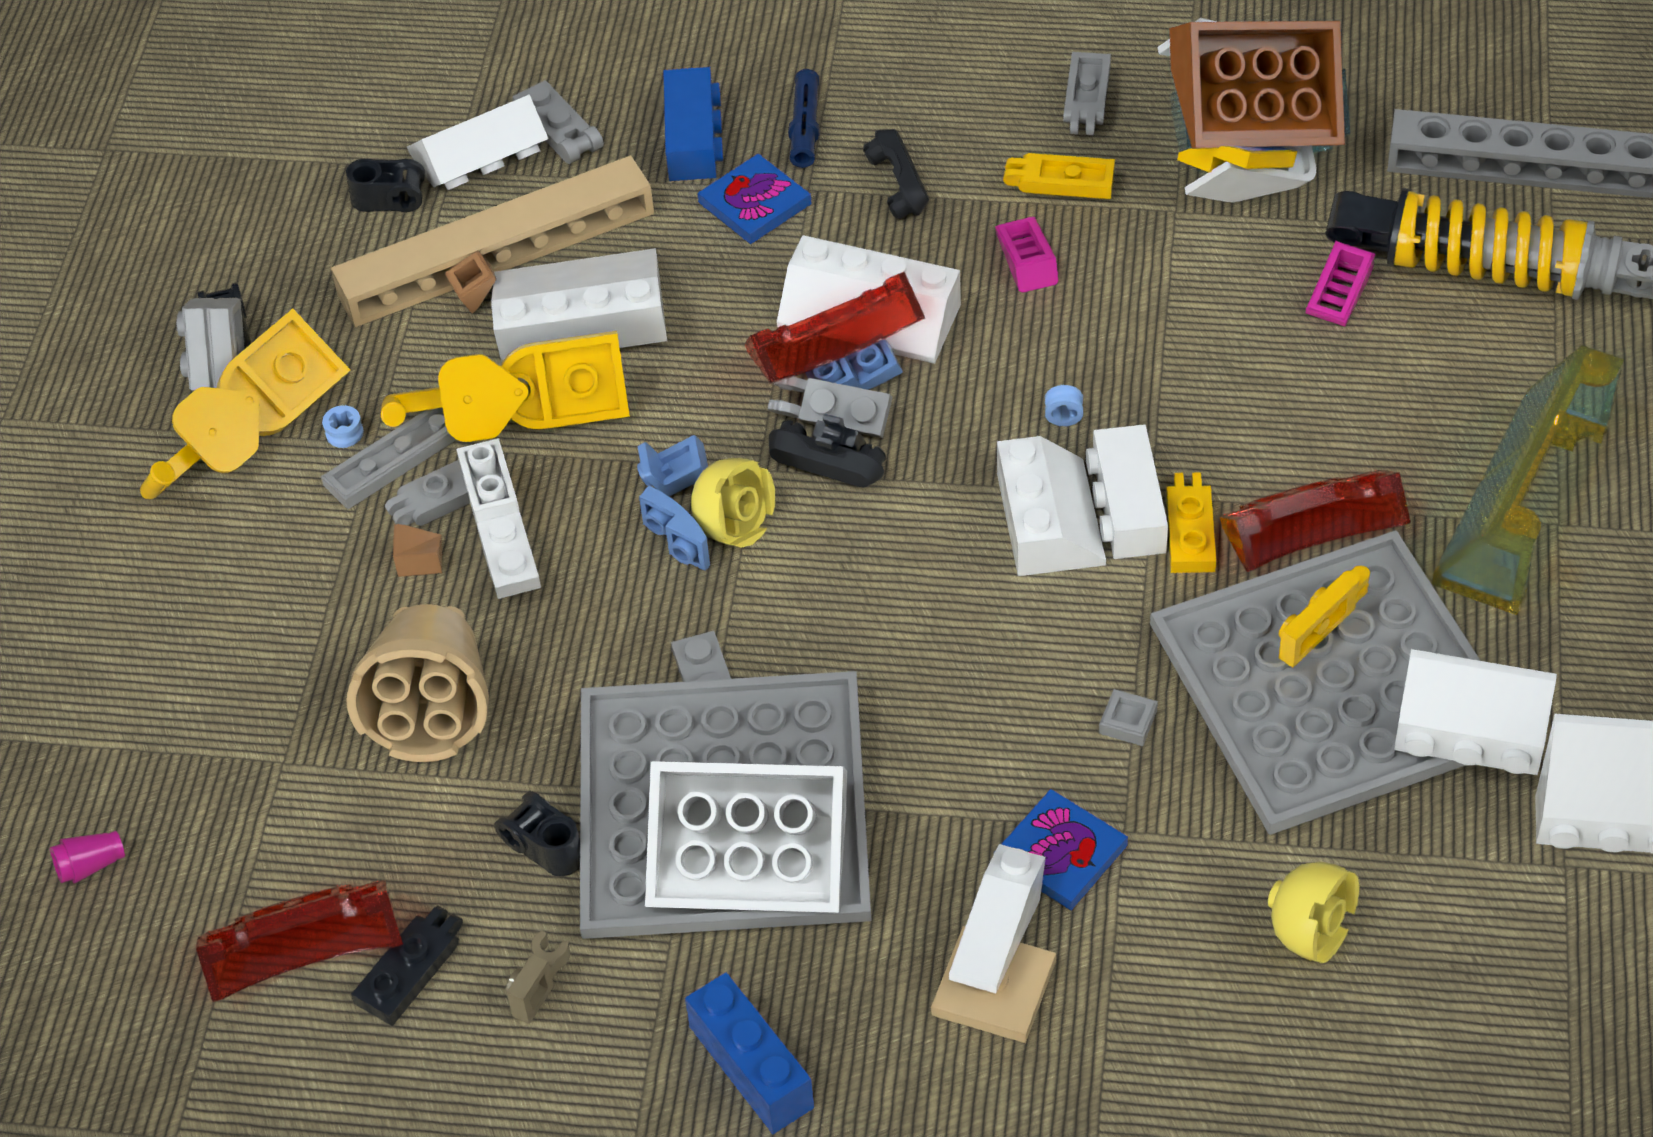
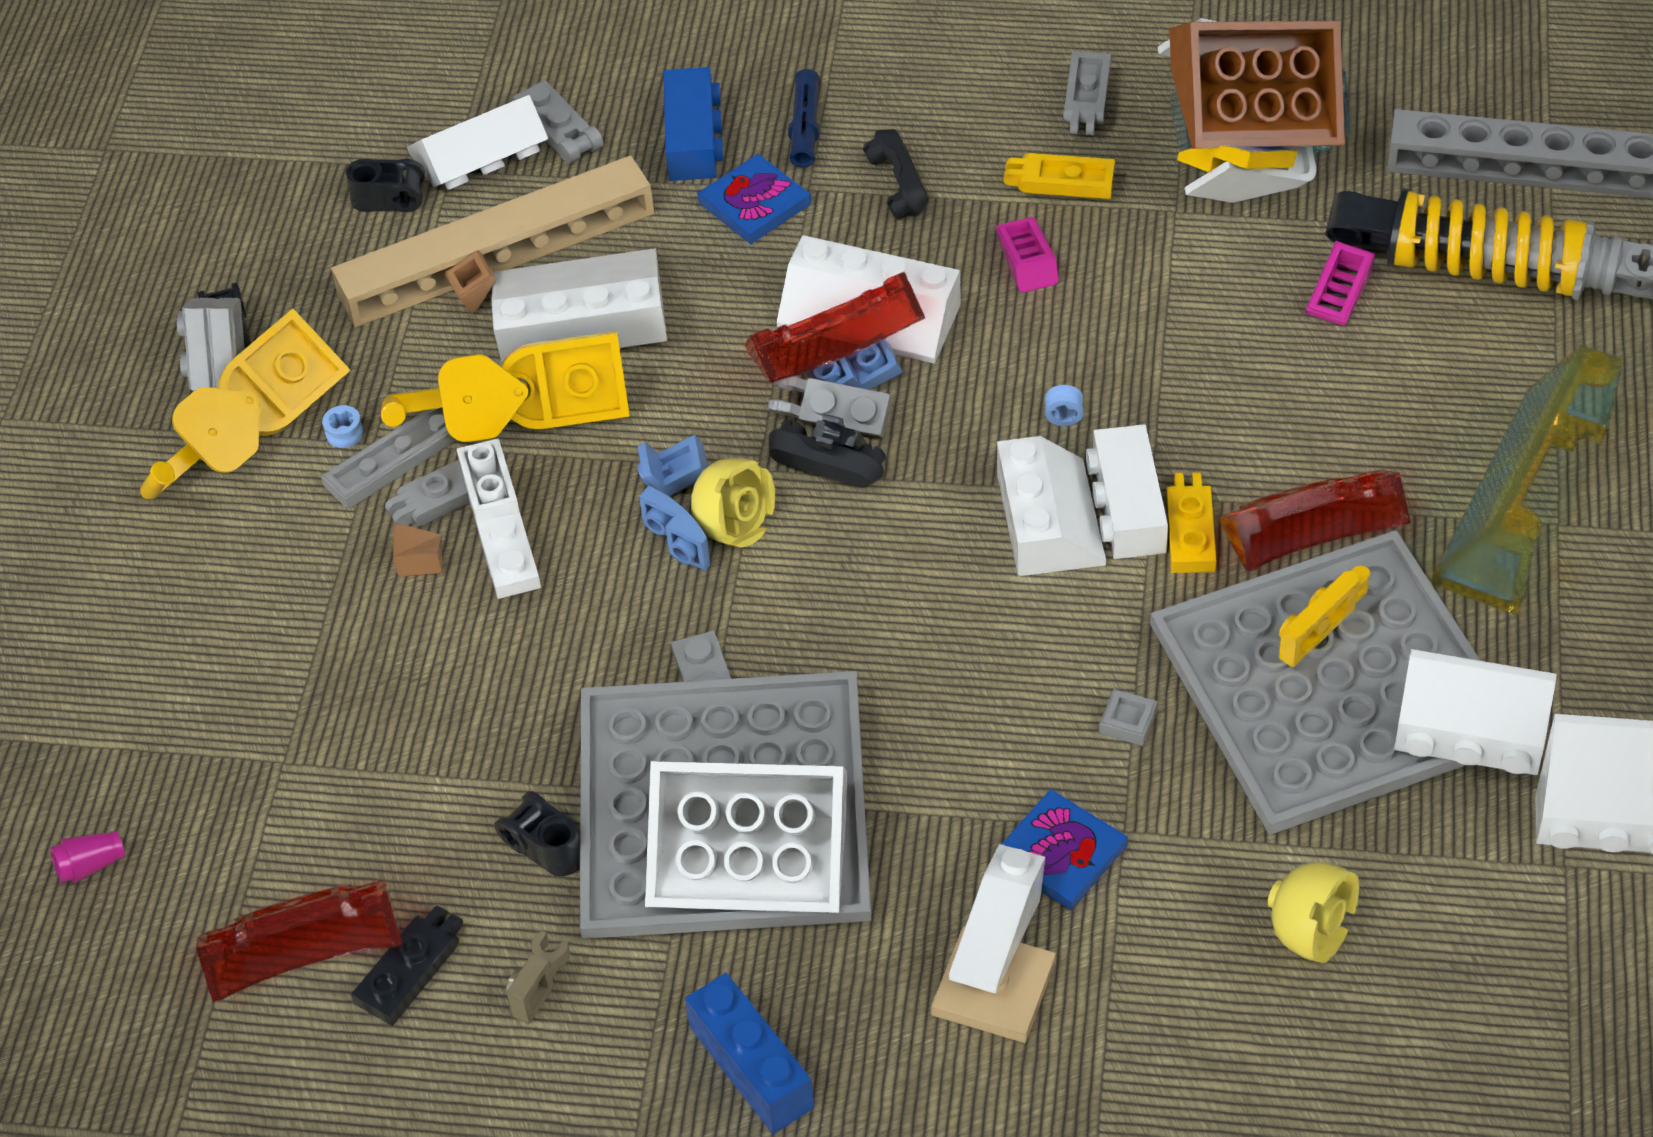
tan cone [347,604,489,762] -> none

